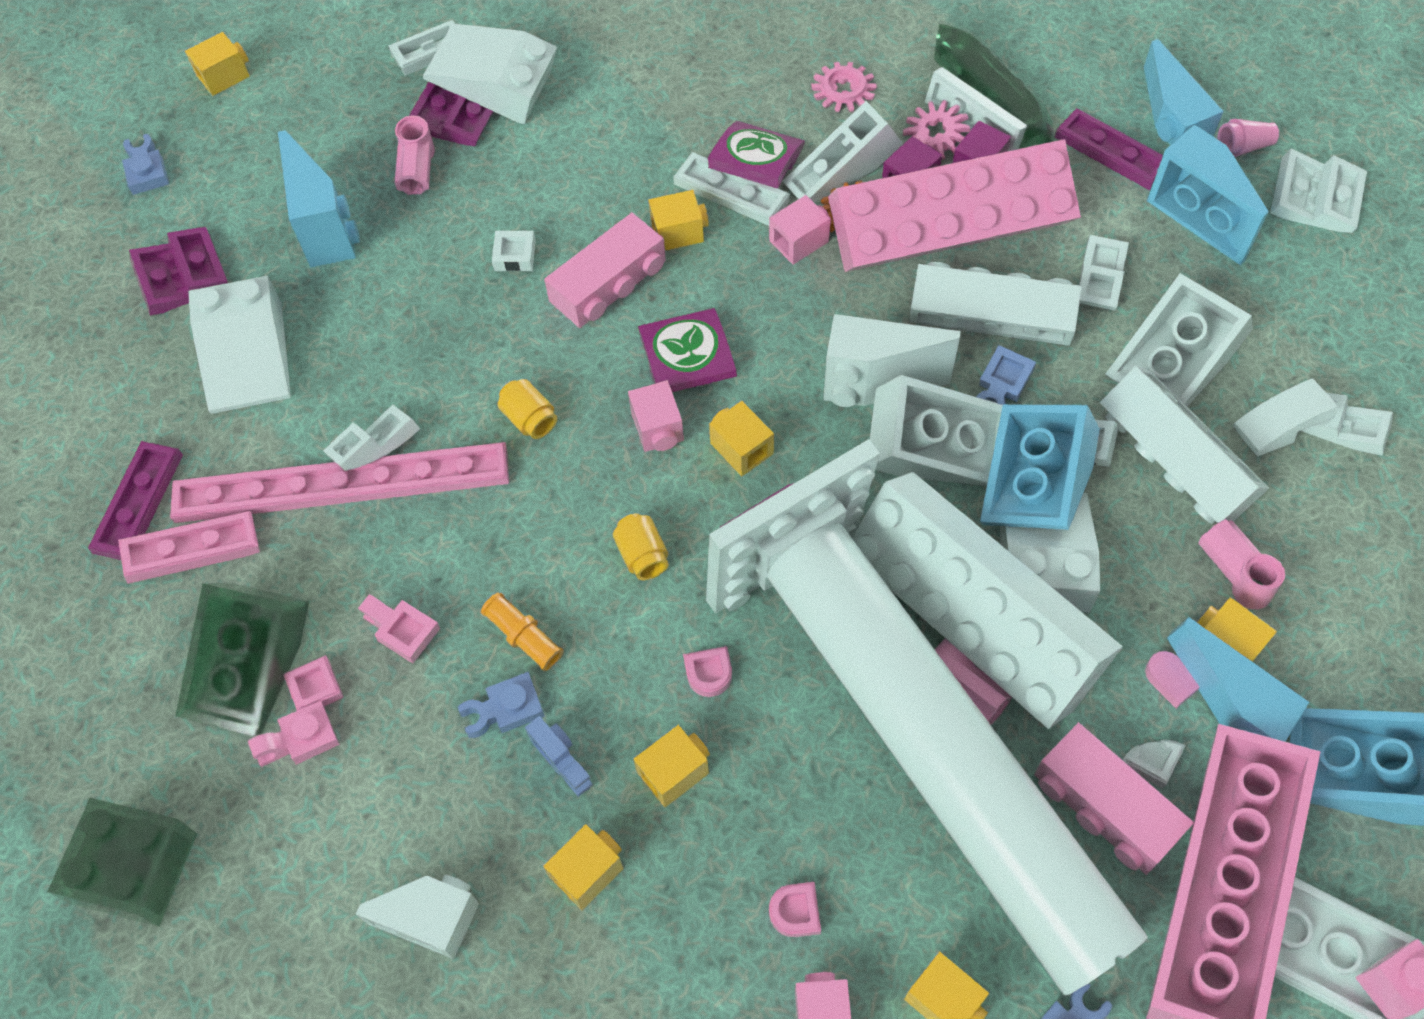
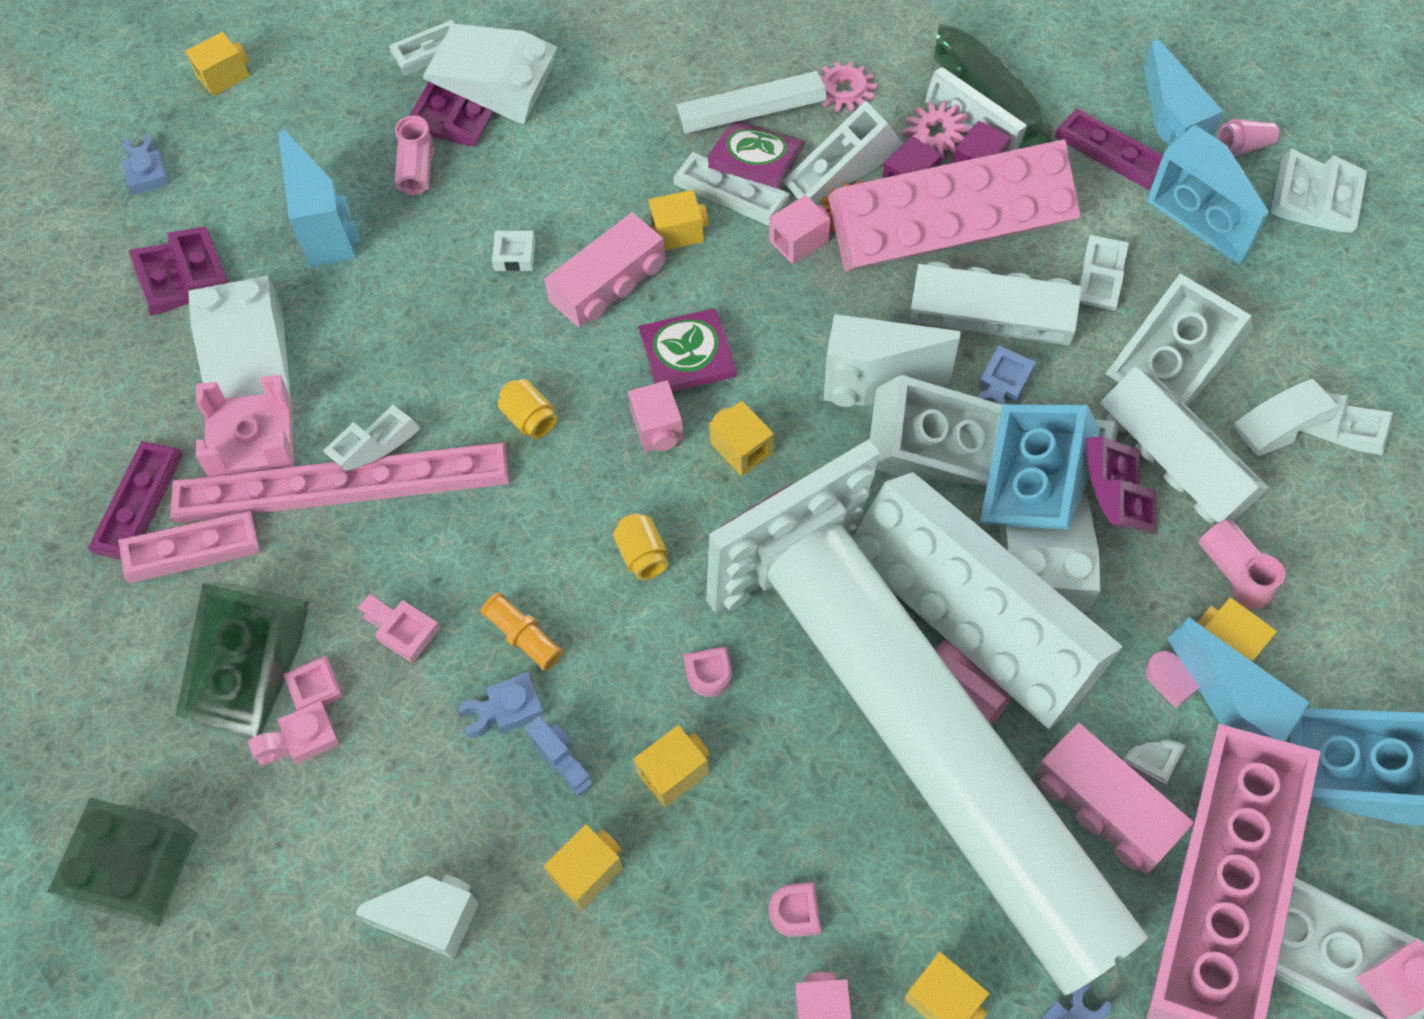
none -> bright pink panel [196,375,294,477]
none -> light aqua tile [676,71,827,134]
none -> magenta slope [1086,436,1157,534]

